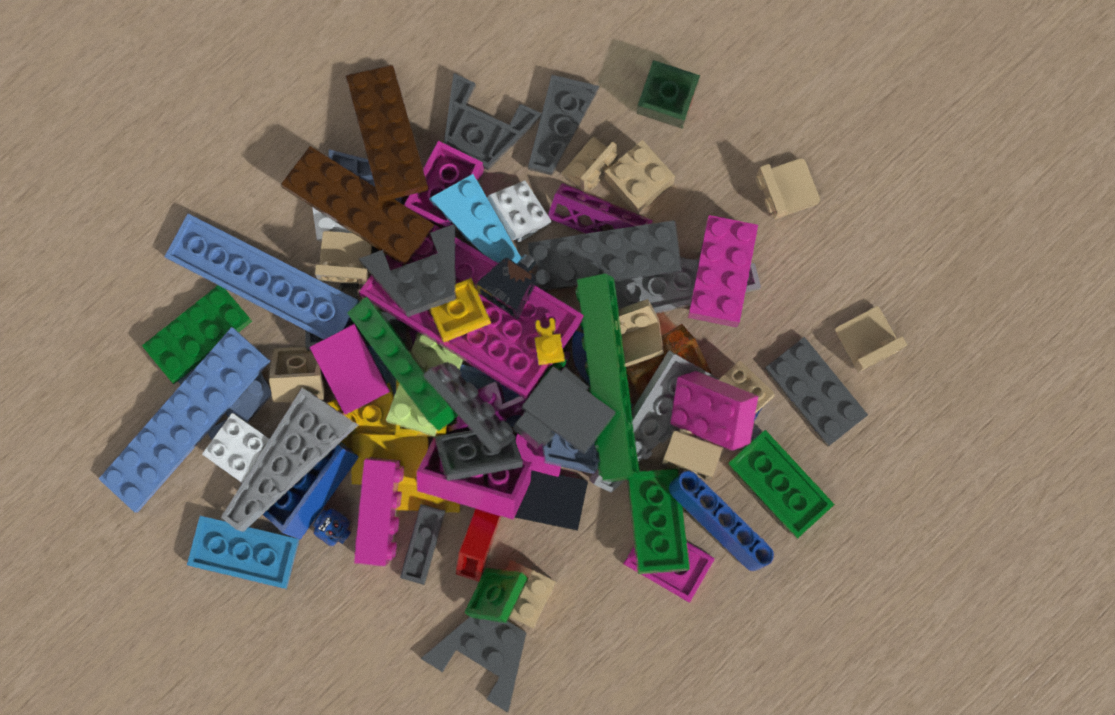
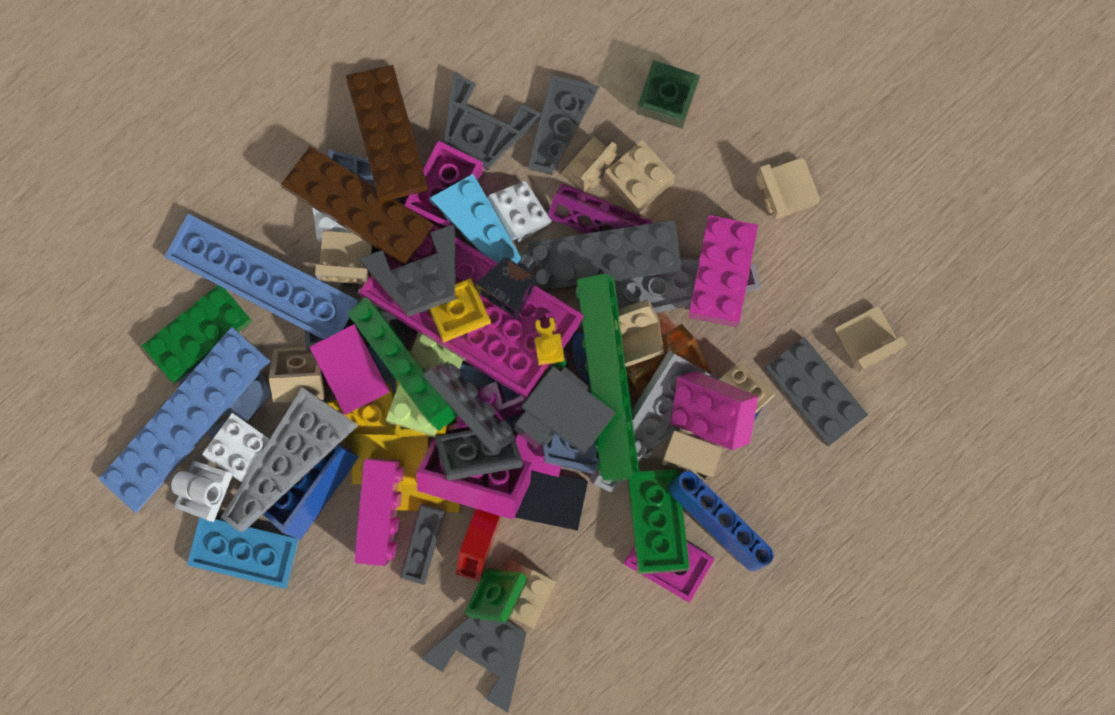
blue head [312,508,351,546] -> none
green plate [728,429,835,539] -> none
none -> white plate [171,461,233,522]

